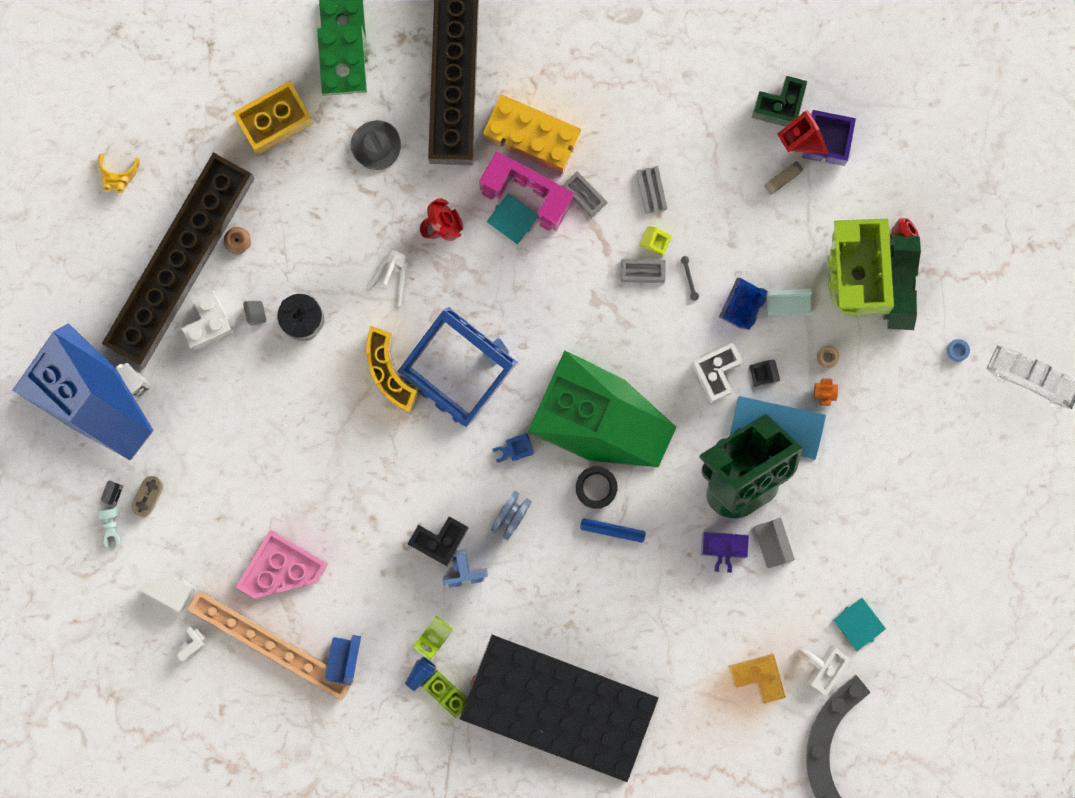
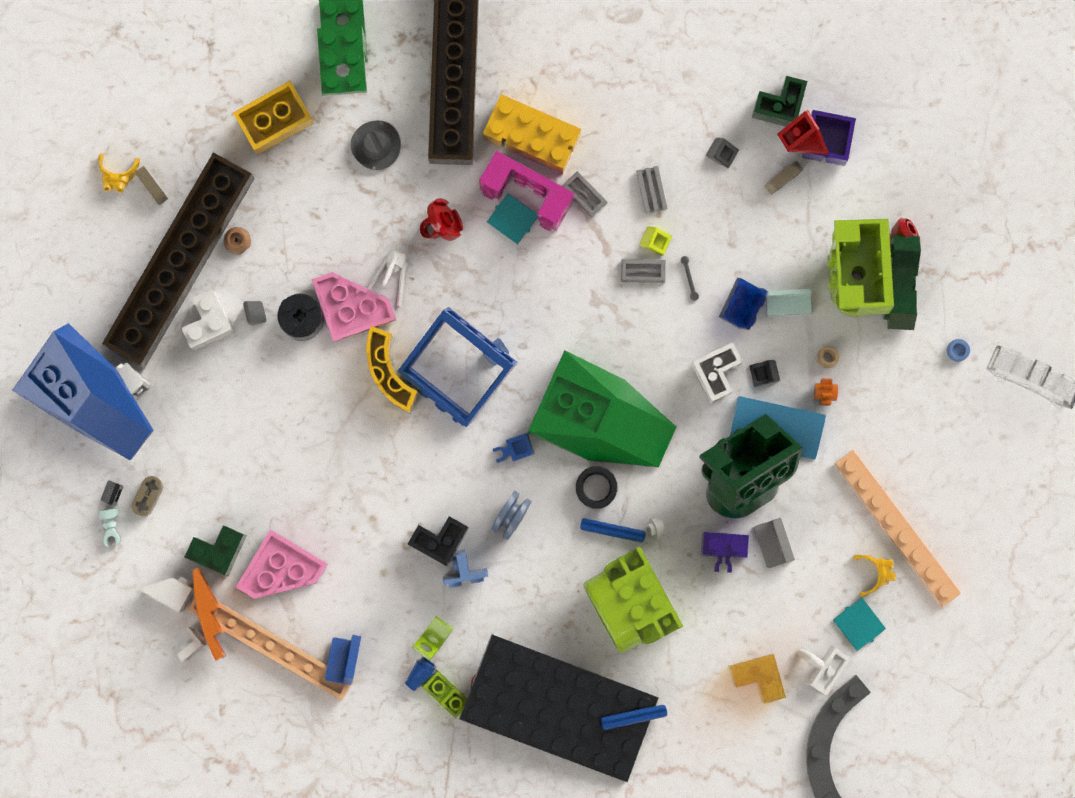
none -> dark tan beam [135,166,168,205]
none -> dark green brick [184,525,247,576]
none -> orange slope [193,568,226,661]
none -> bright pink plate [311,272,396,342]
none -> lime brick [583,546,684,653]
none -> blue axle [601,705,667,730]
none -> white plate [646,518,665,540]
none -> dark grey slope [706,137,739,168]
none -> light nougat plate [835,450,961,607]
none -> yellow helmet [853,555,896,596]

